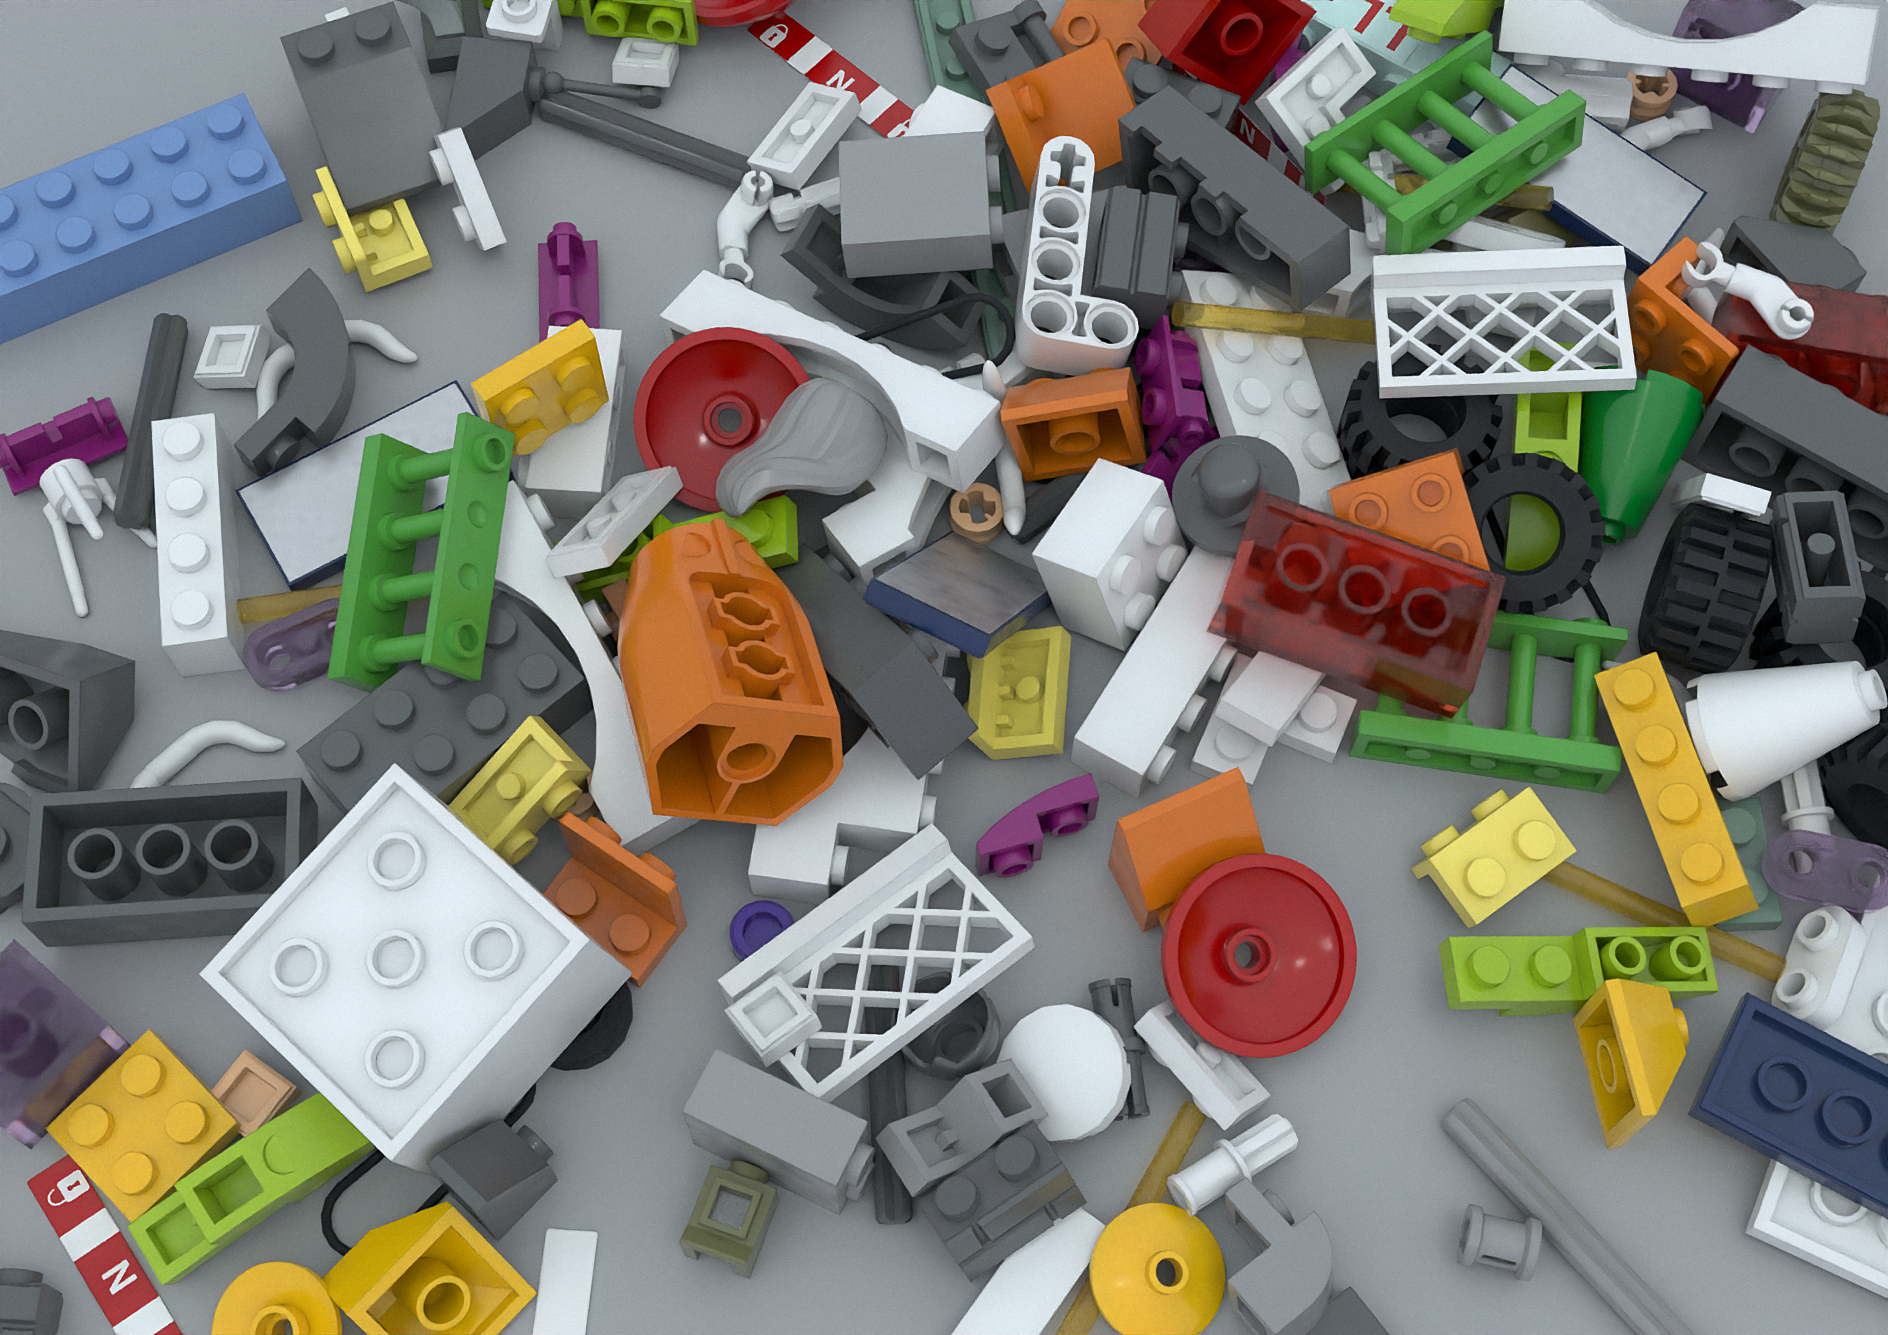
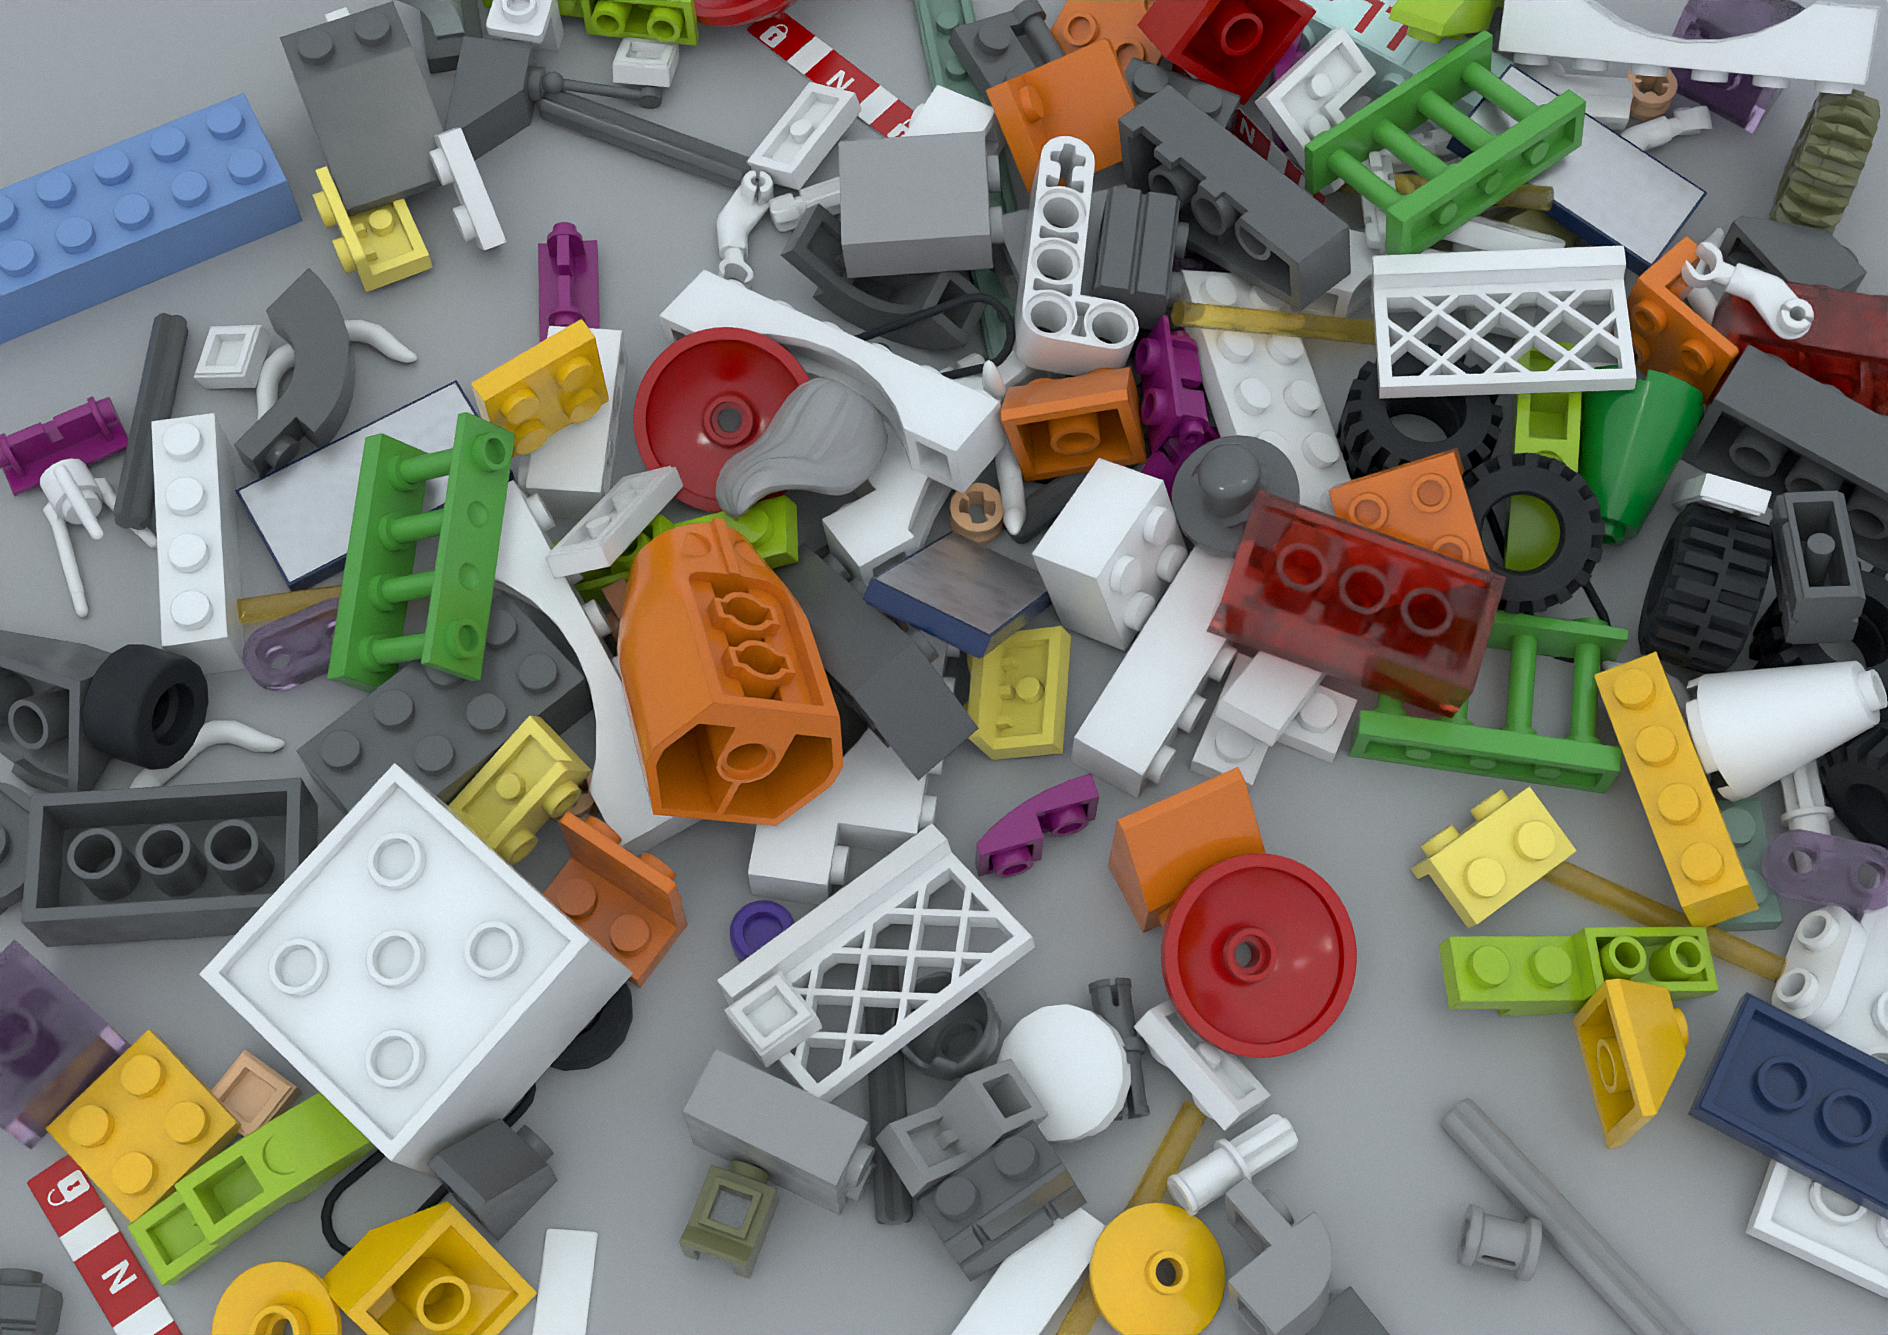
none -> black tyre [83,644,209,770]

